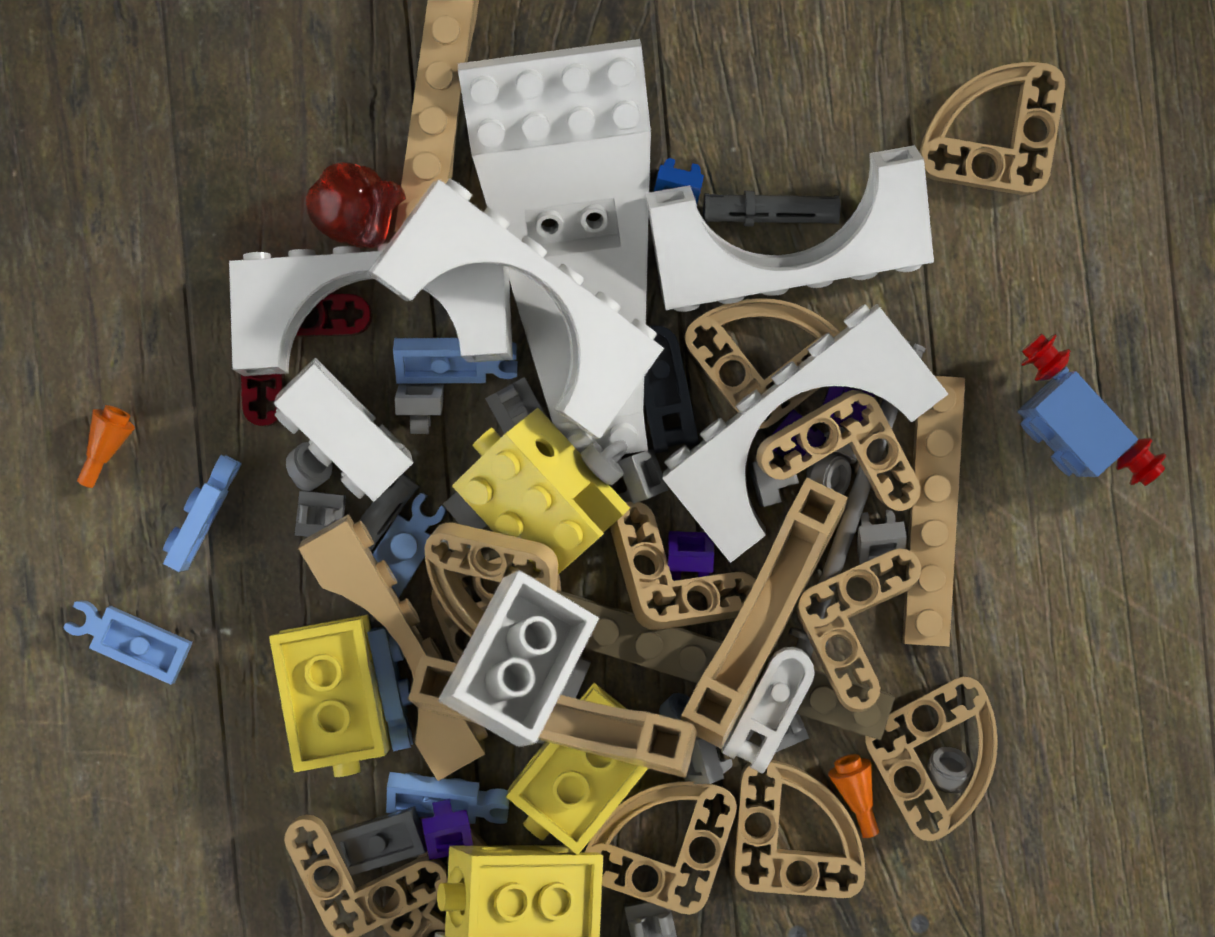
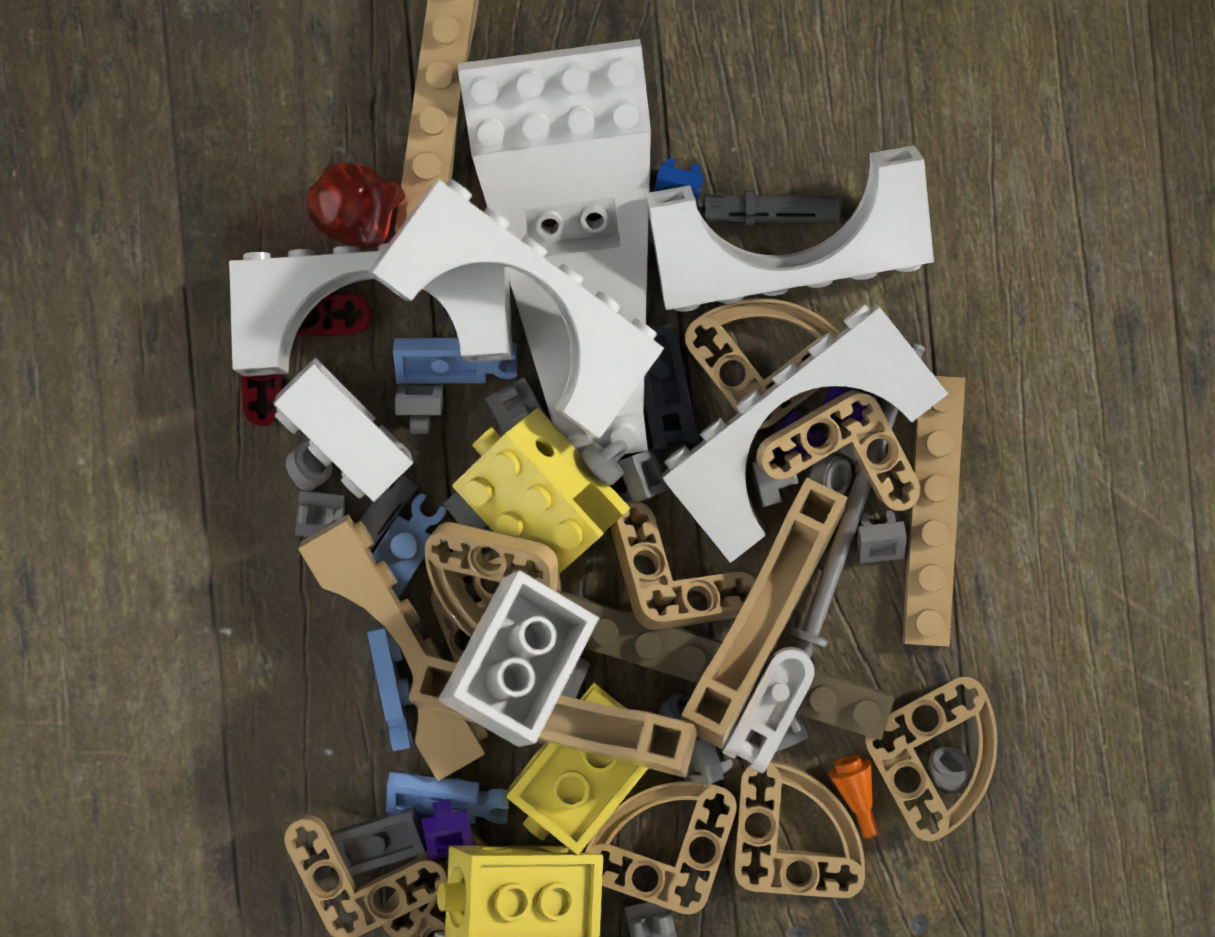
light blue plate [63,600,193,685] -> none
orange cone [77,405,135,488] -> none
light blue plate [163,455,242,572] -> none
light yellow torso [269,614,392,777] -> none
dark purple tile [668,531,714,581] -> none
tan beam [797,548,921,713] -> none
tan beam [919,62,1065,195] -> none
medium blue brick [1017,333,1166,486] -> none

